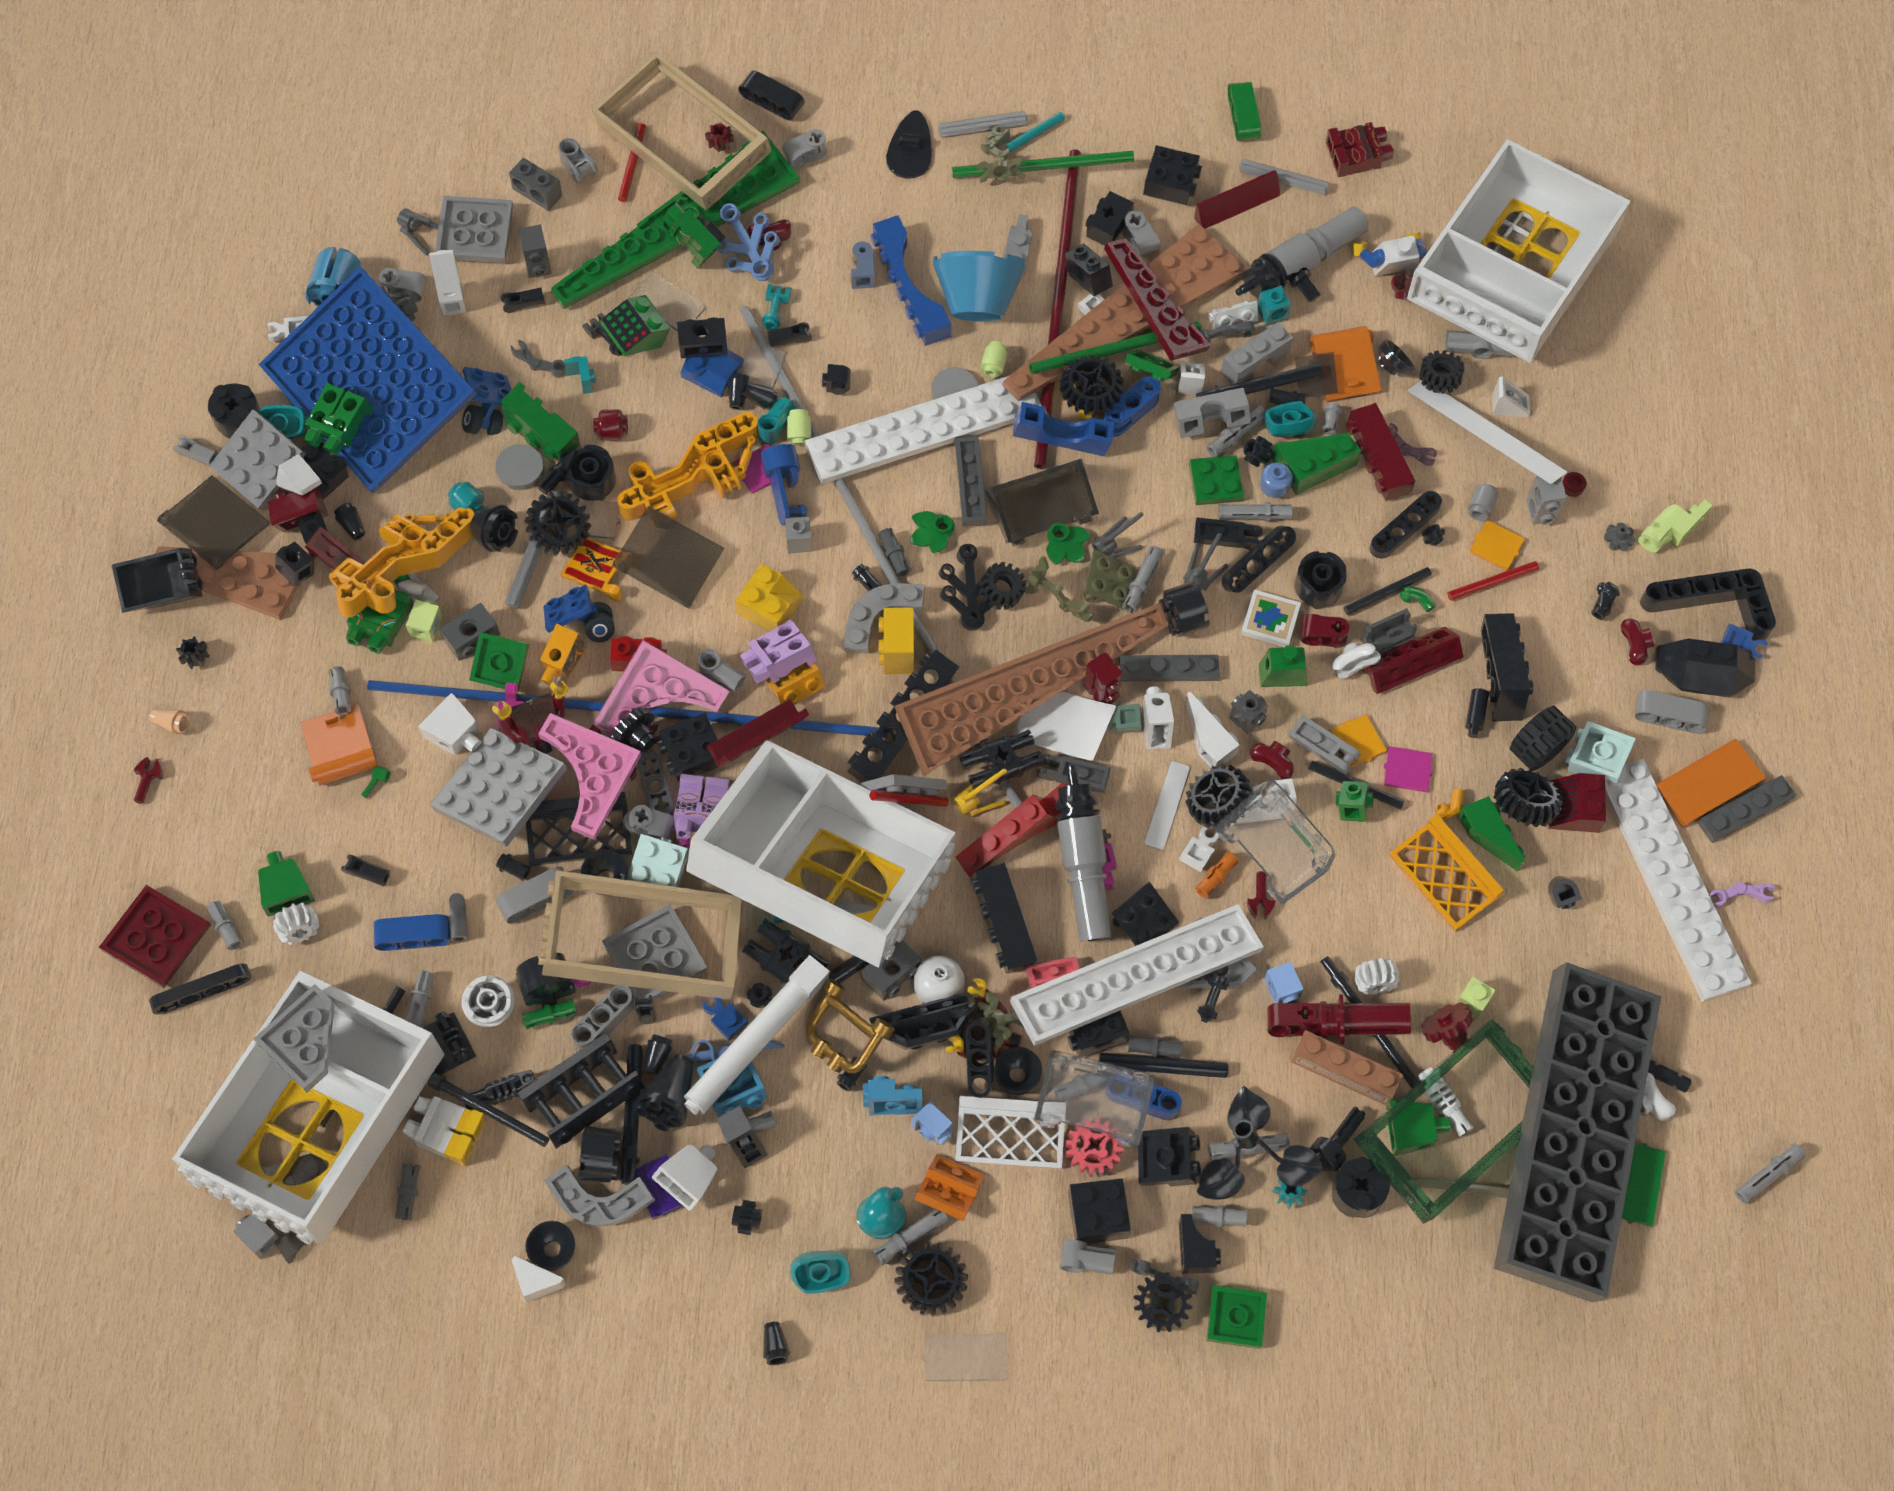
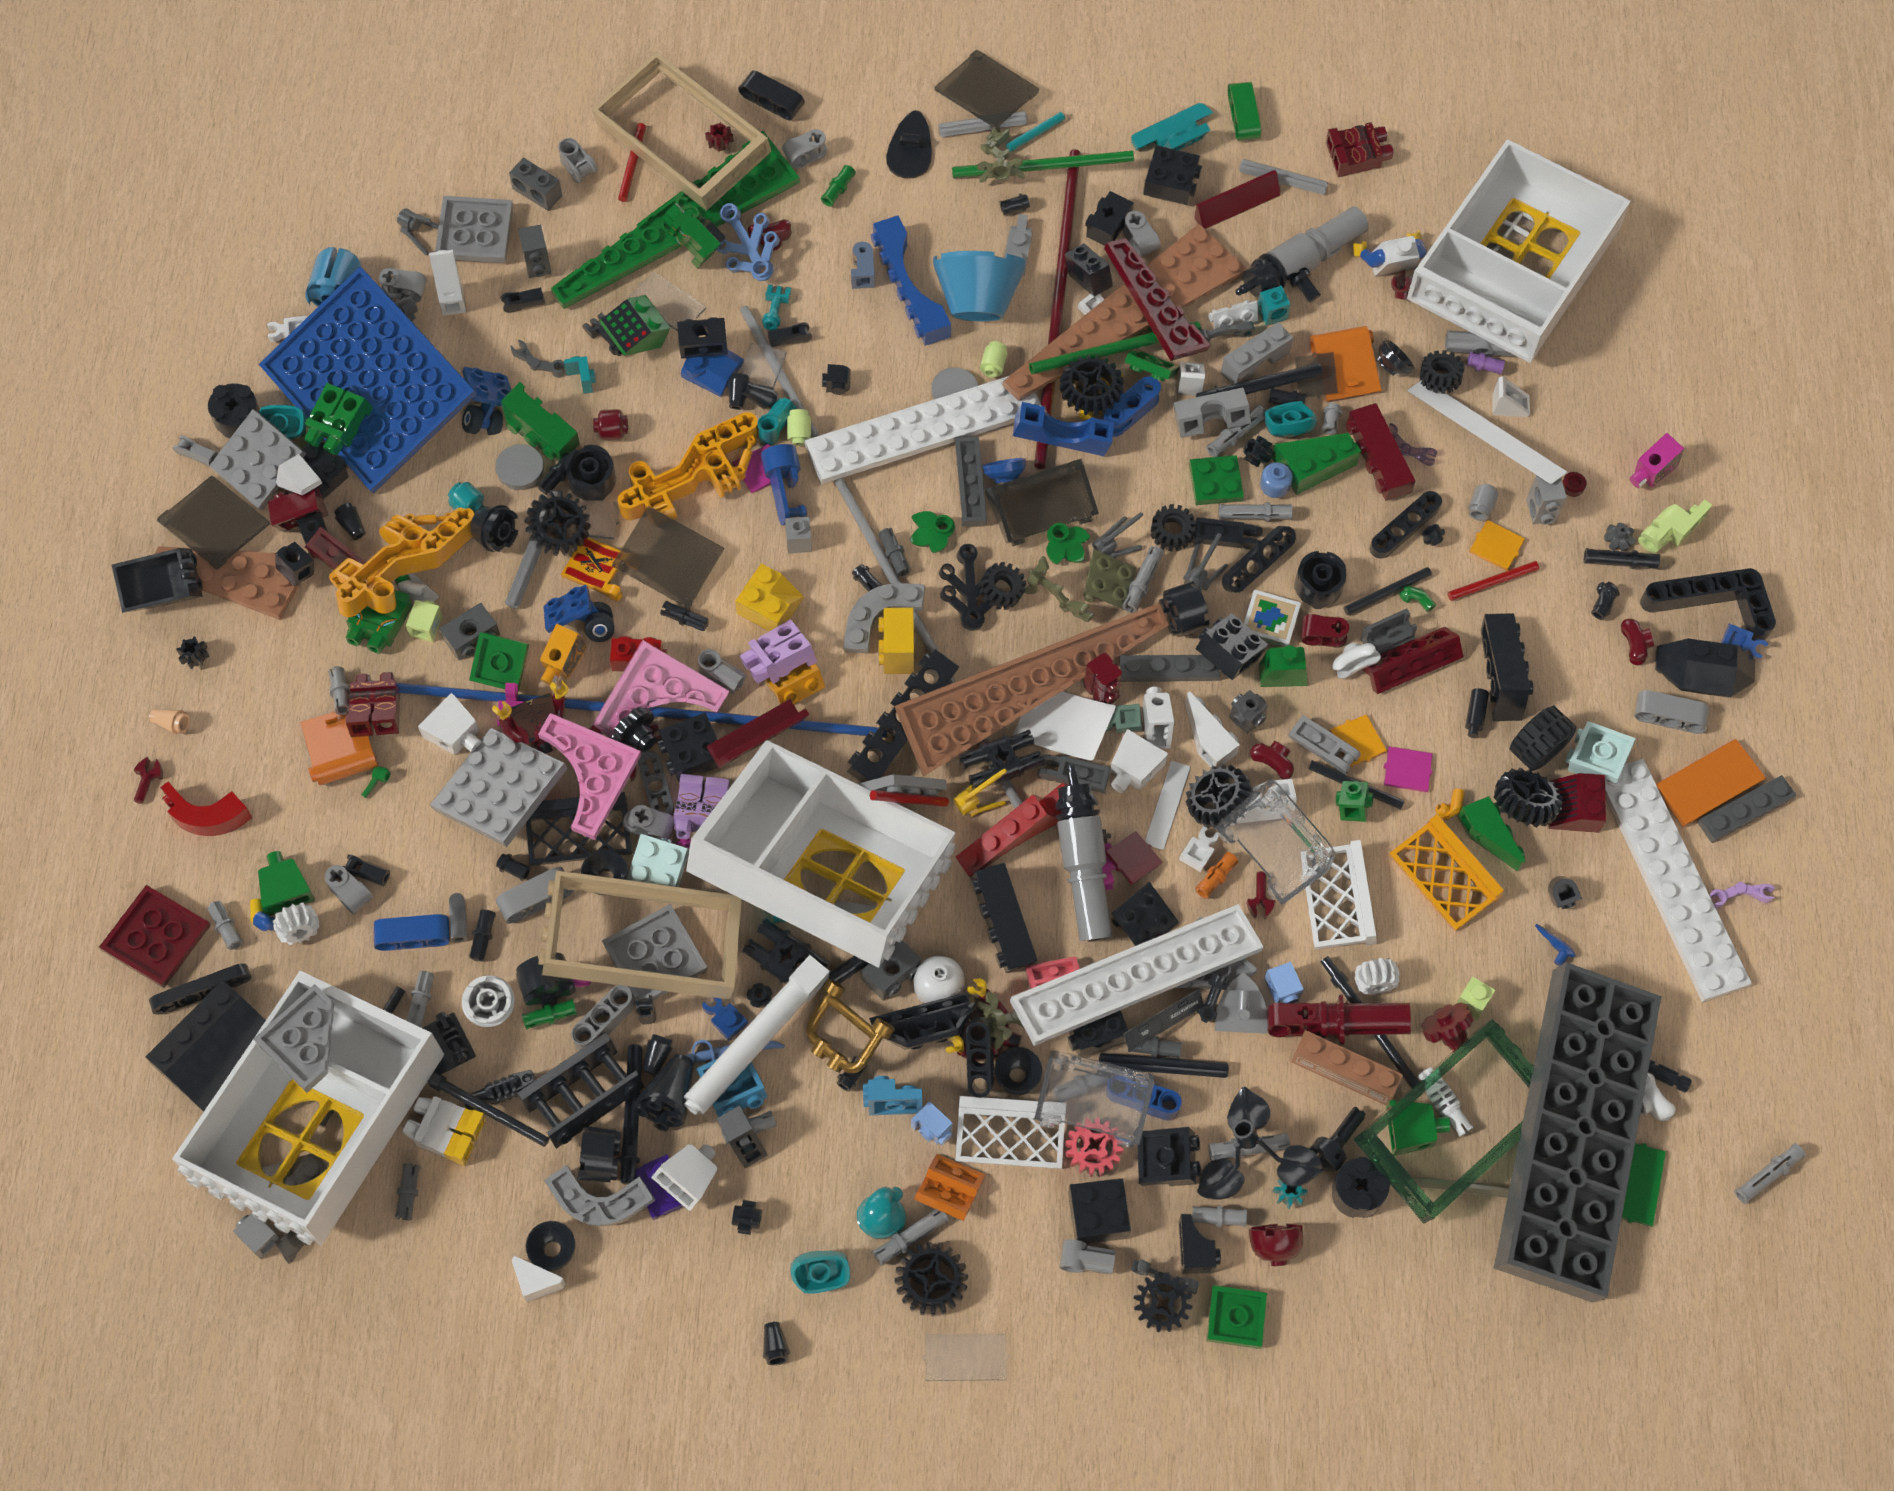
none -> black slope [145,980,266,1112]
none -> red arch [160,781,253,836]
none -> blue arm [250,898,276,931]
none -> light grey piece [325,865,373,914]
none -> dark red hips [346,672,400,737]
none -> black axle [469,910,496,962]
none -> black axle [660,601,709,631]
none -> green pin [821,165,856,207]
none -> clear smoke piece [935,49,1039,129]
none -> blue piece [982,458,1026,483]
none -> black pin [999,193,1030,215]
none -> dark red piece [1105,831,1163,885]
none -> white torso [1110,729,1168,793]
none -> flat silver sticker [1124,989,1204,1051]
none -> teal plate [1131,103,1213,151]
none -> black tyre [1151,504,1196,552]
none -> black brick [1195,613,1268,680]
none -> light grey shield [1215,972,1267,1034]
none -> dark red cylinder [1249,1223,1303,1266]
none -> white fence [1300,840,1377,950]
none -> medium lavender pin [1466,351,1505,375]
none -> blue bar [1535,924,1575,966]
none -> black pin [1584,548,1660,569]
none -> dark pink torso [1629,433,1684,488]

